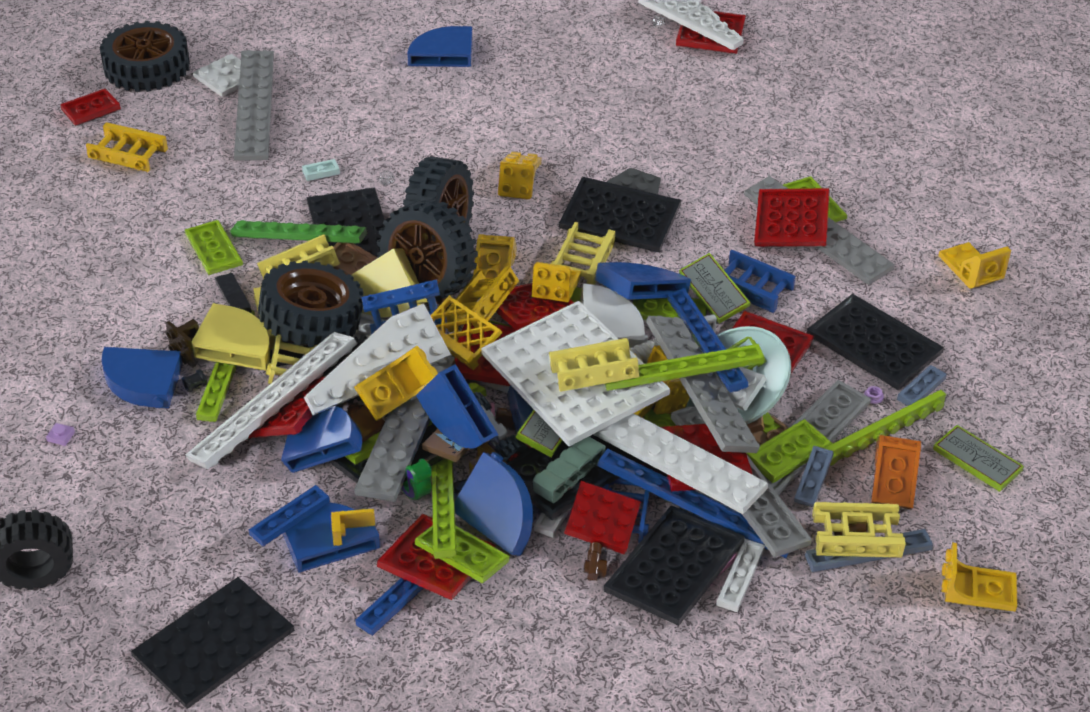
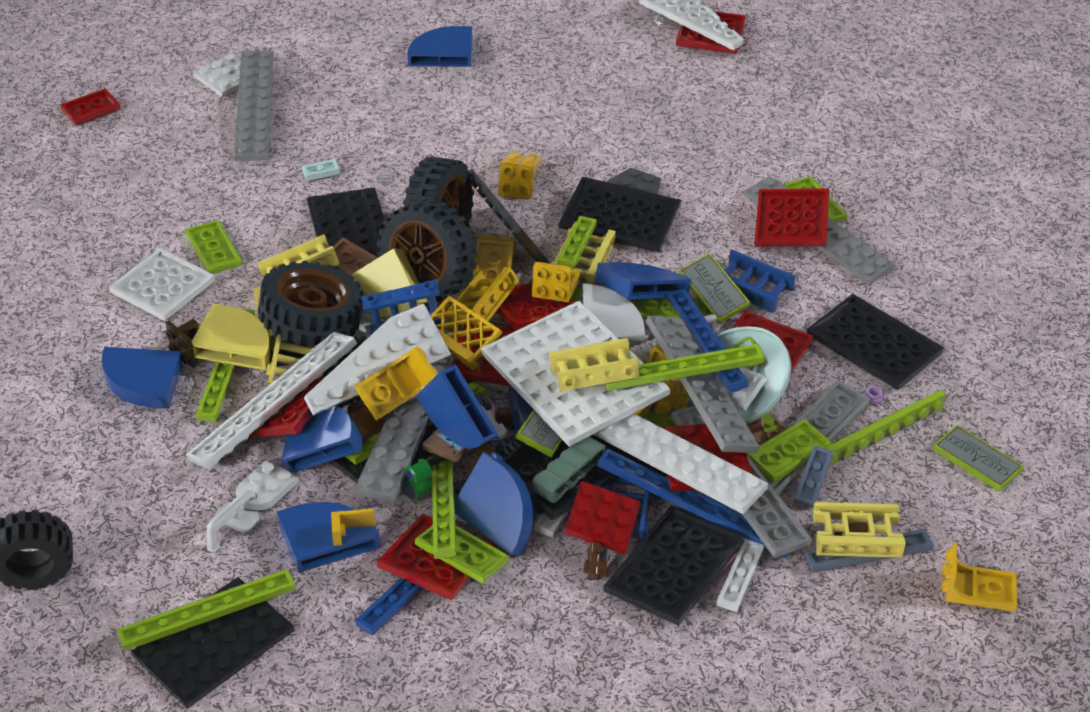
lavender plate [46,423,75,446] -> none
yellow fence [86,122,168,172] -> none
black wheel [100,21,190,92] -> none
black bush [181,369,207,393] -> none
black tile [215,273,252,313] -> none
bright green plate [230,220,367,243] -> none
blue plate [249,485,330,547] -> none
orange bracket [871,435,921,509] -> none
sand blue plate [897,365,947,406] -> none
yellow bracket [938,242,1012,289] -> none
none -> white plate [109,248,215,321]
none -> lime plate [116,569,296,651]
none -> white plate [207,461,299,552]
none -> black plate [468,169,551,264]
none -> lime plate [557,216,597,269]

